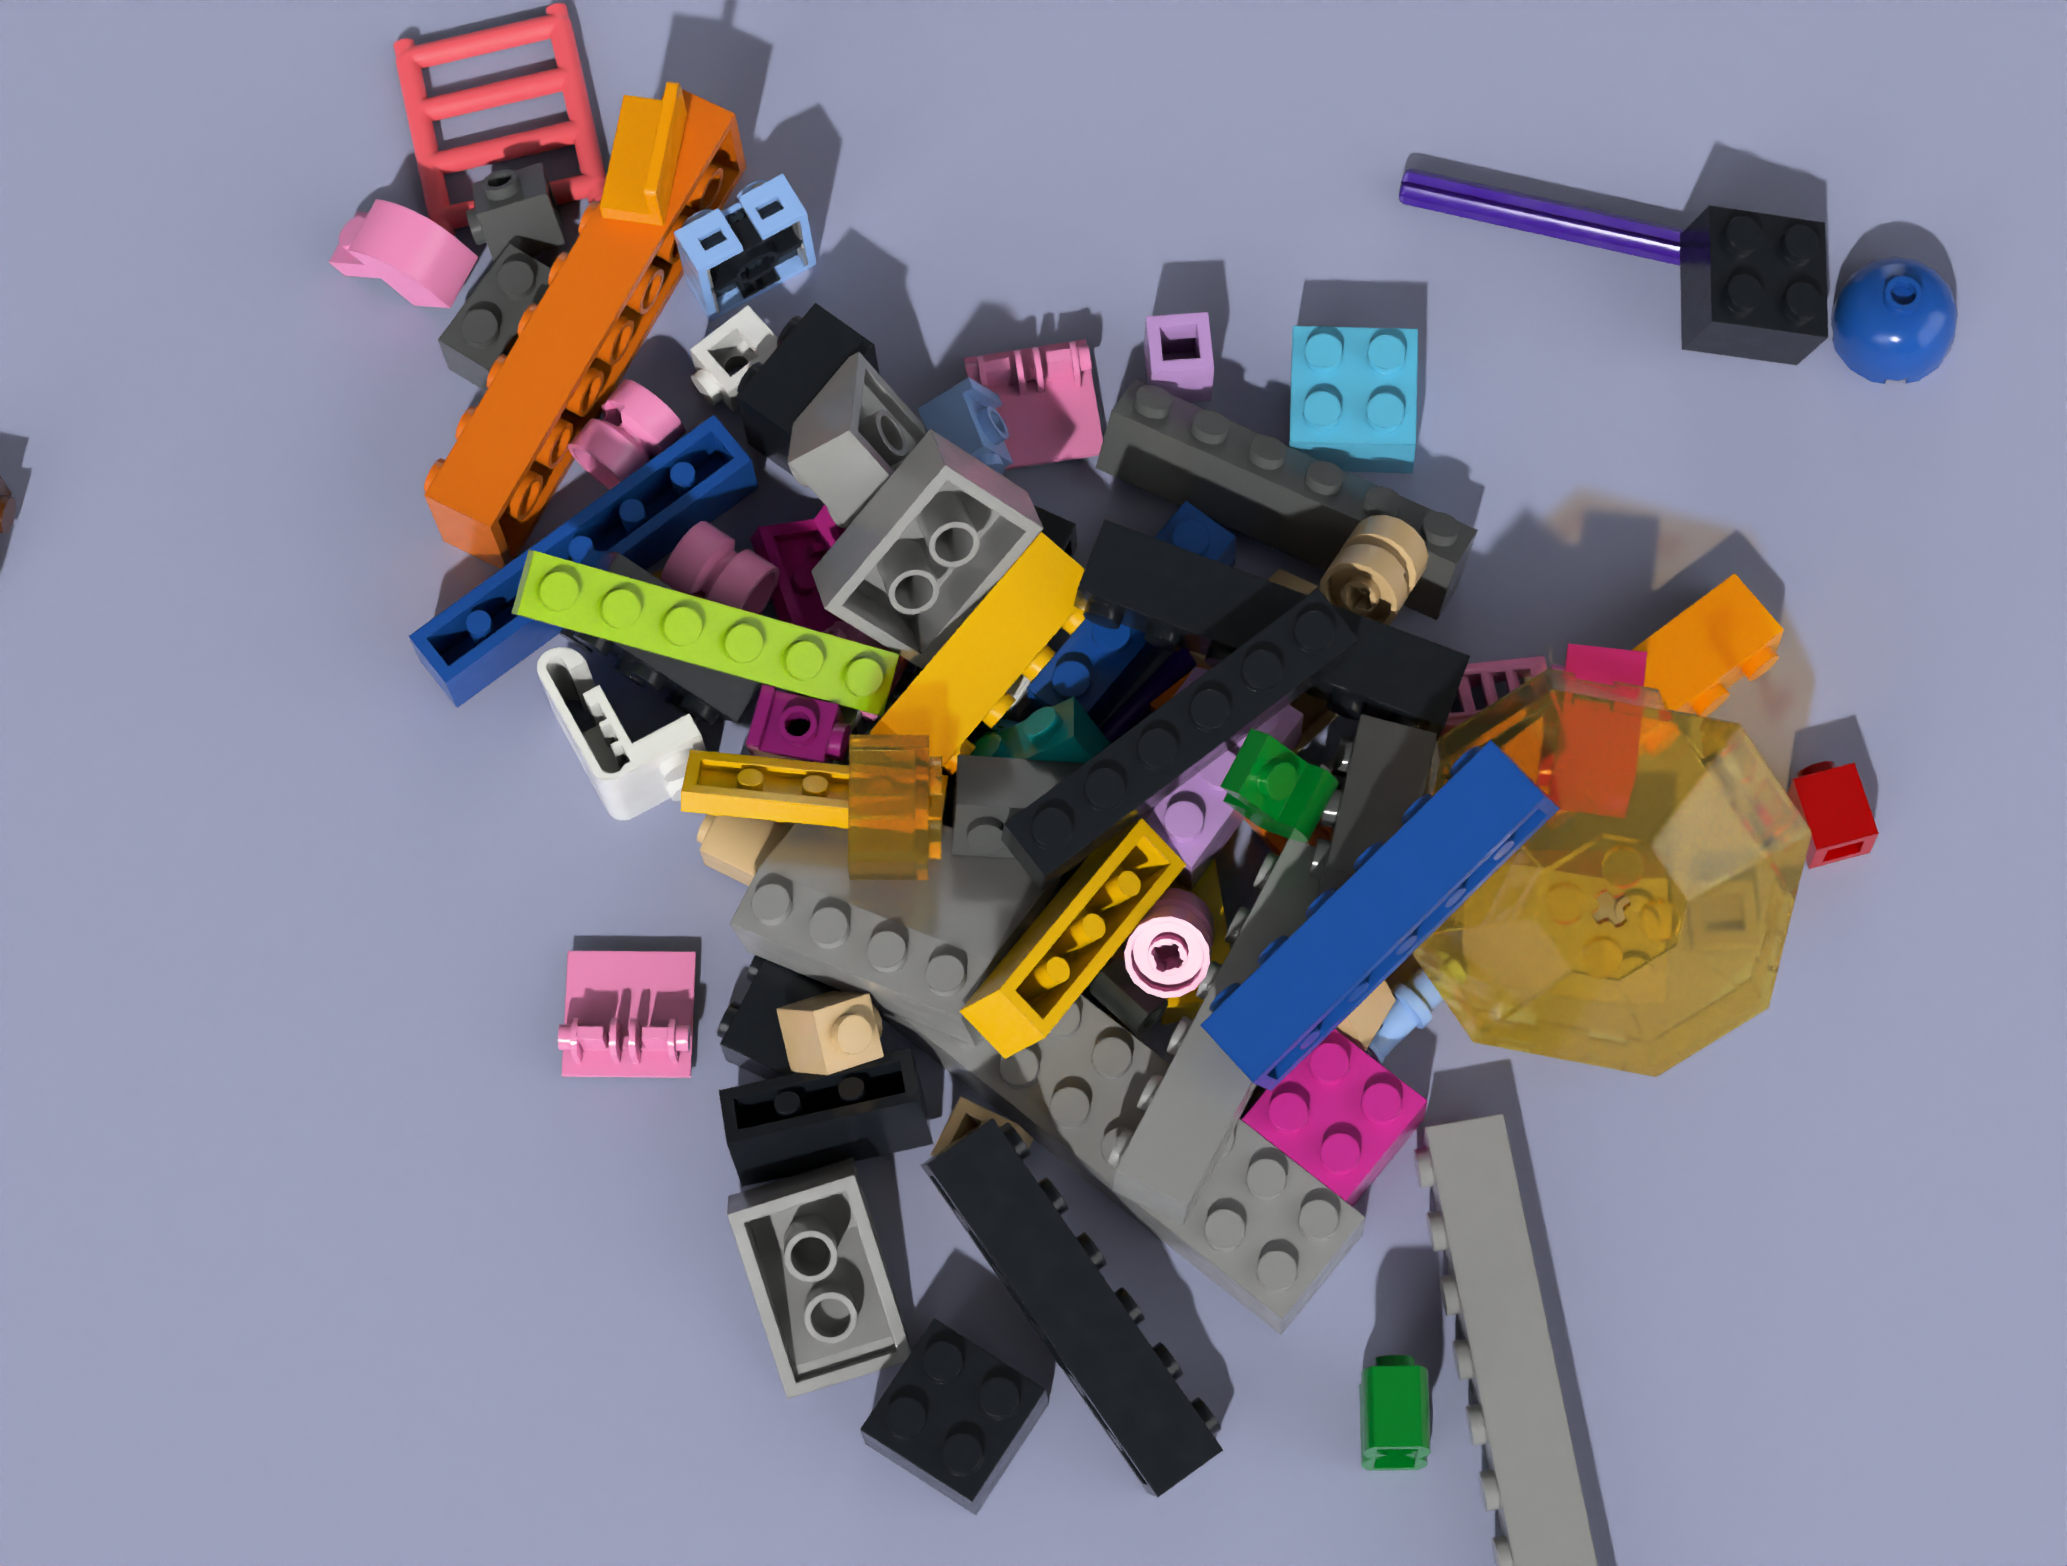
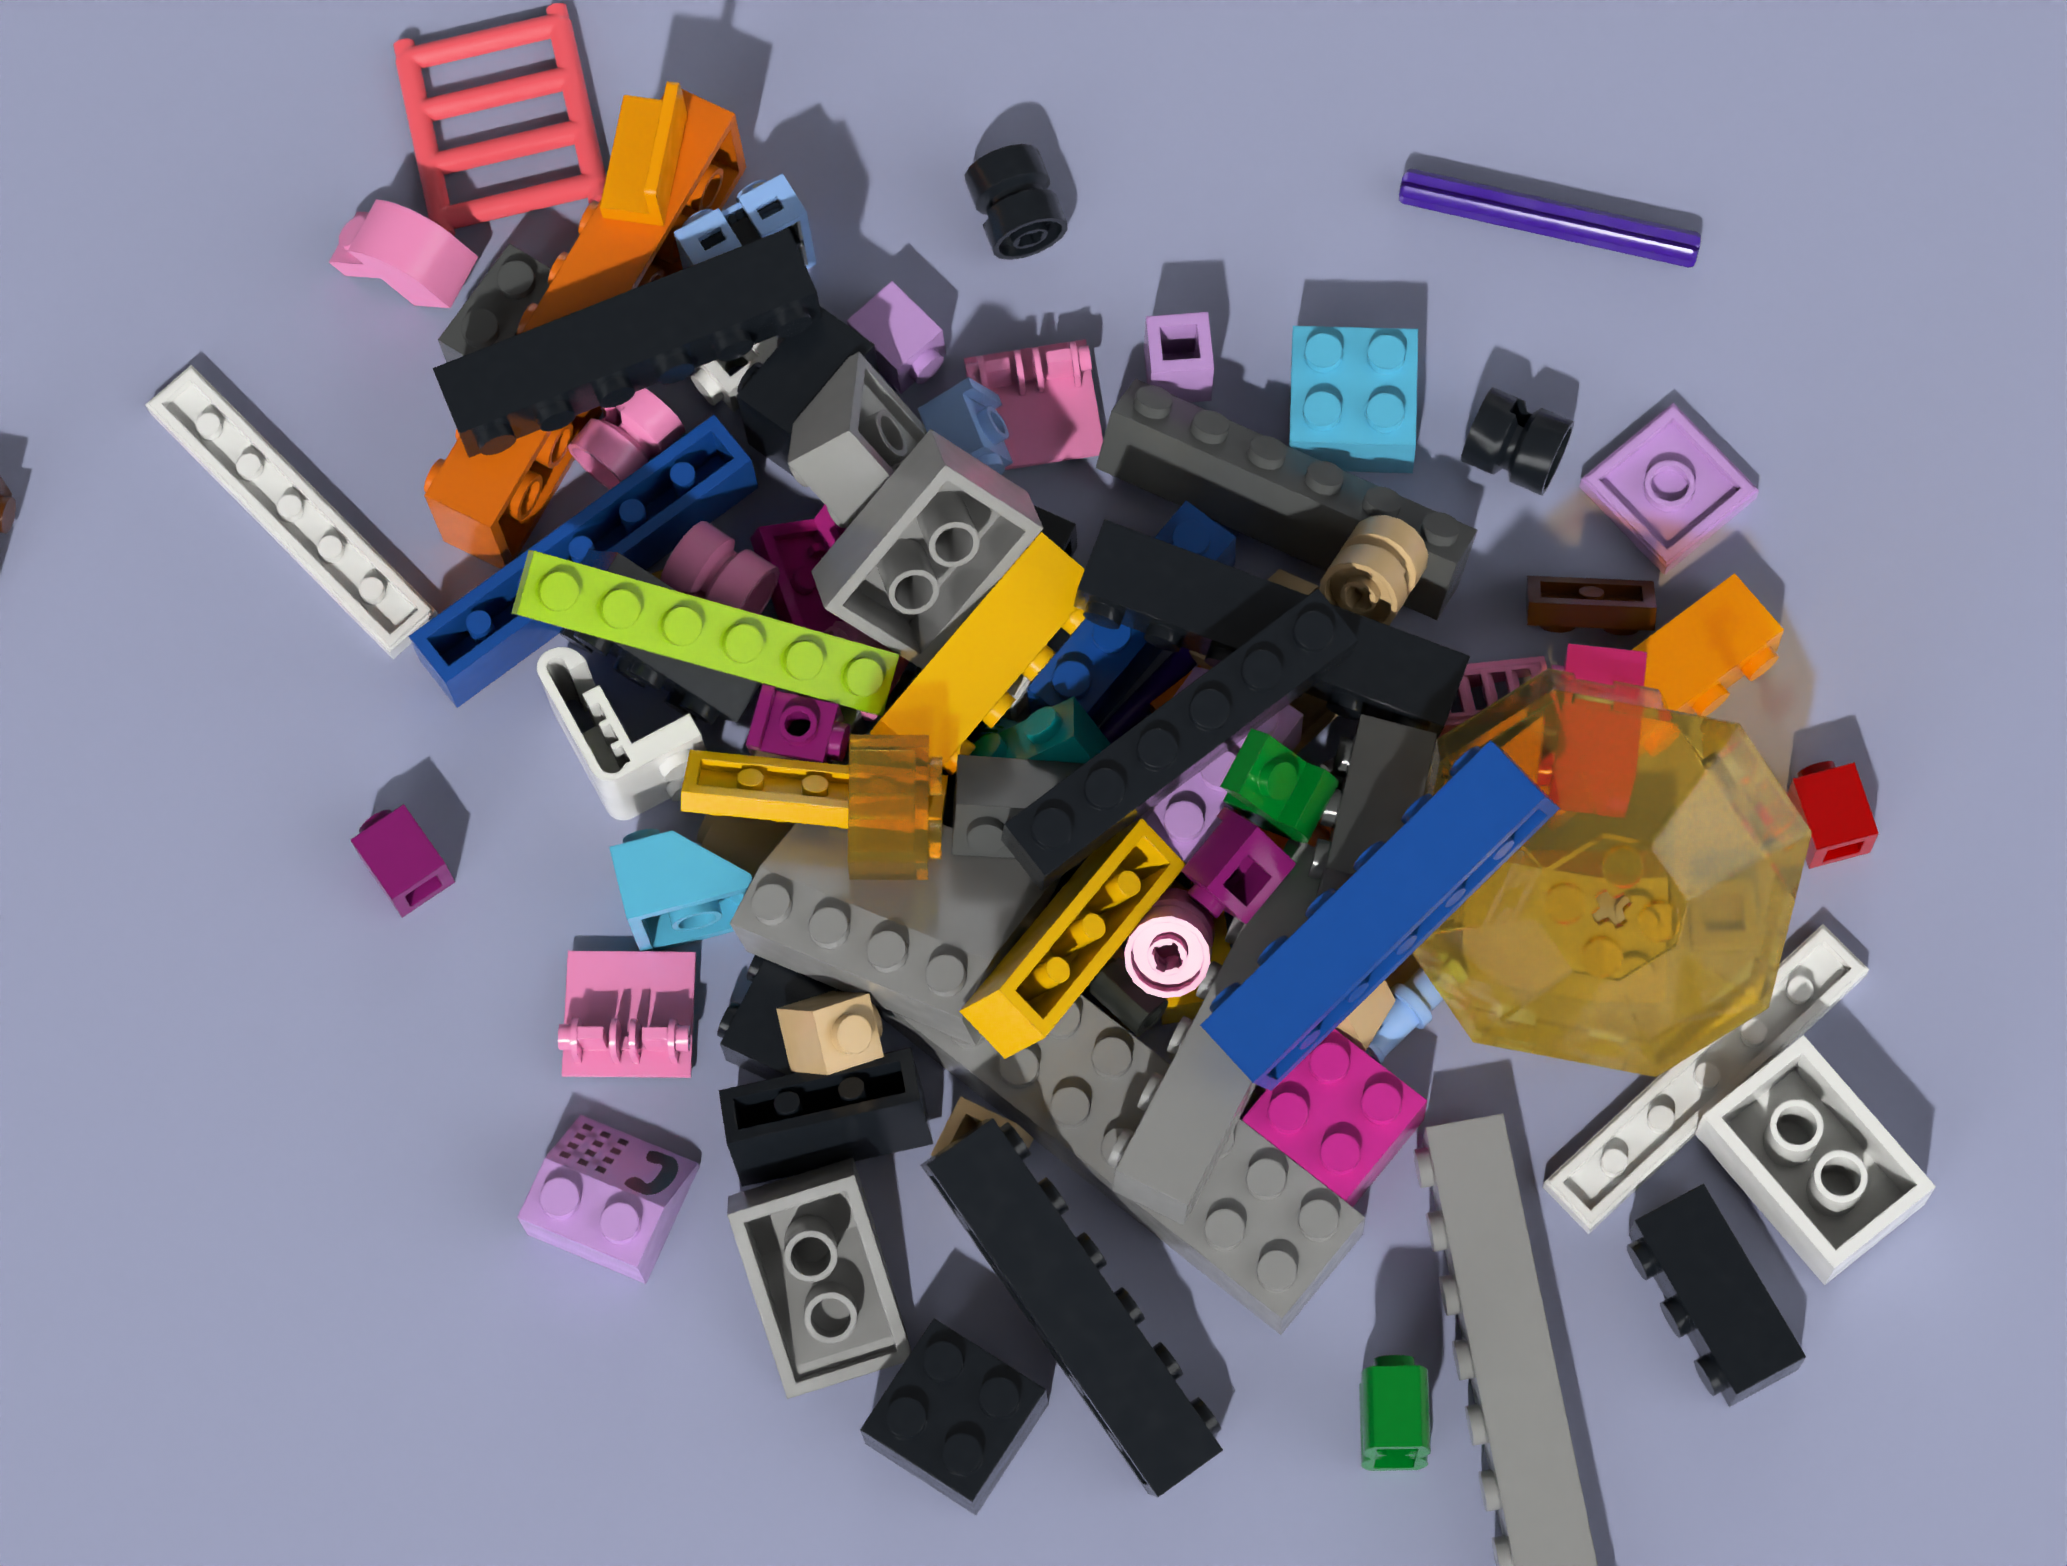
dark grey brick [466,162,565,263] -> none
black brick [1680,205,1828,365] -> none
blue cylinder [1831,256,1958,384] -> none
none -> white tile [145,365,438,659]
none -> magenta brick [350,804,455,918]
none -> black brick [433,228,822,458]
none -> lavender slope [517,1115,700,1284]
none -> medium azure slope [609,829,753,951]
none -> lavender brick [847,281,946,394]
none -> black wheel [964,144,1068,260]
none -> magenta brick [1181,806,1296,924]
none -> black wheel [1461,387,1574,496]
none -> reddish brown plate [1526,576,1657,635]
none -> white tile [1543,924,1869,1234]
none -> lavender tile [1579,403,1759,575]
none -> black brick [1627,1183,1806,1407]
none -> white brick [1695,1035,1936,1285]

